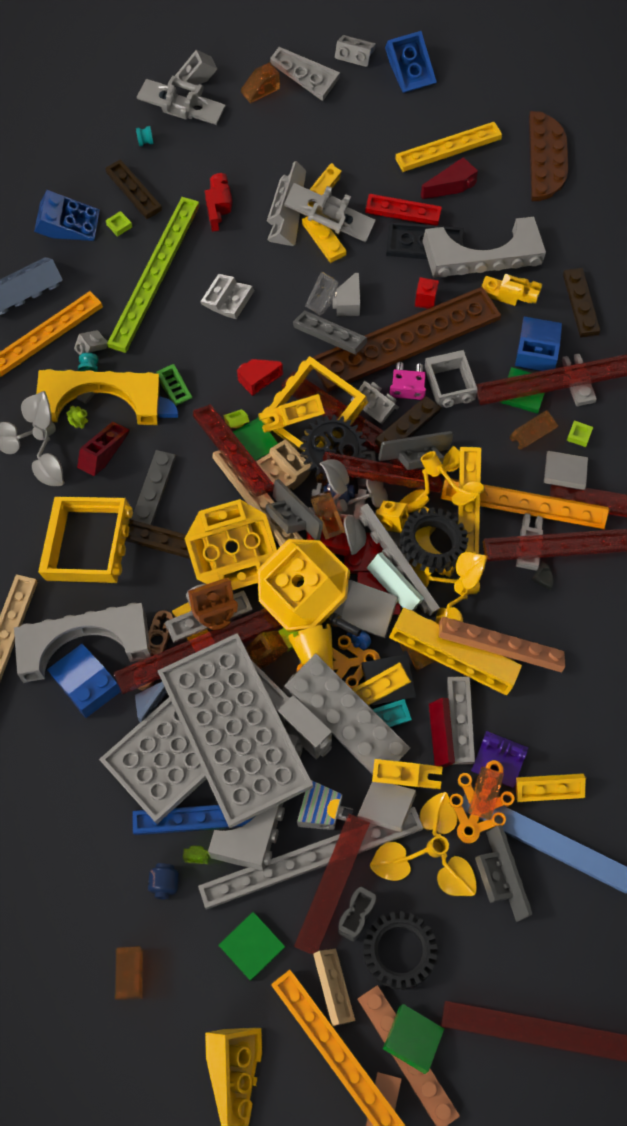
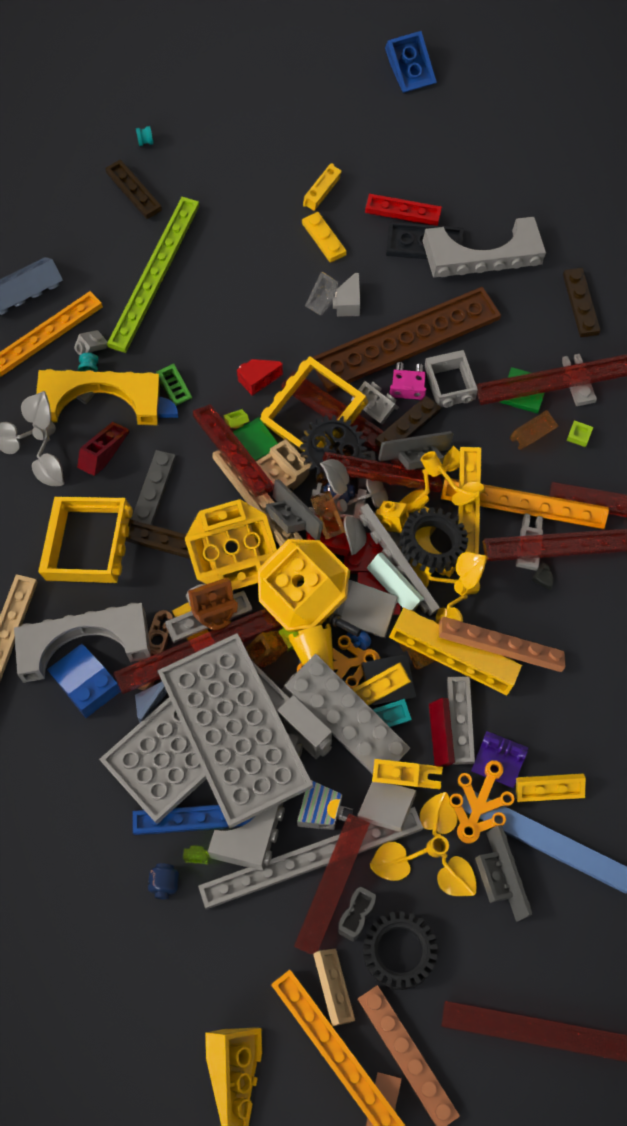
blue slope [34,190,100,241] -> none
lime plant [66,406,88,429] -> none
lime plate [106,211,132,237] -> none
clear orange hinge [115,946,143,1000] -> none
light grey piece [137,76,225,125] -> none
light grey slope [175,50,217,85] -> none
light grey slope [200,274,254,319] -> none
red plate [205,173,233,232] -> none
green tile [219,912,285,981] -> none
clear orange slope [241,62,280,103] -> none
yellow plate [258,394,325,433] -> none
light grey wedge [267,161,306,246] -> none
light grey wing [270,47,340,101] -> none
light grey piece [284,183,375,242] -> none
dark grey plate [293,310,367,355] -> none
light grey bracket [335,35,376,67] -> none
green tile [383,1004,444,1074] -> none
yellow plate [395,121,502,172] -> none
red brick [415,277,439,309] -> none
dark red slope [421,157,478,199] -> none
clear orange slope [468,766,504,820] -> none
yellow plate [481,274,542,306] -> none
blue slope [515,317,562,373] -> none
reddish brown plate [529,111,568,201] -> none
light grey tile [544,451,588,490] -> none

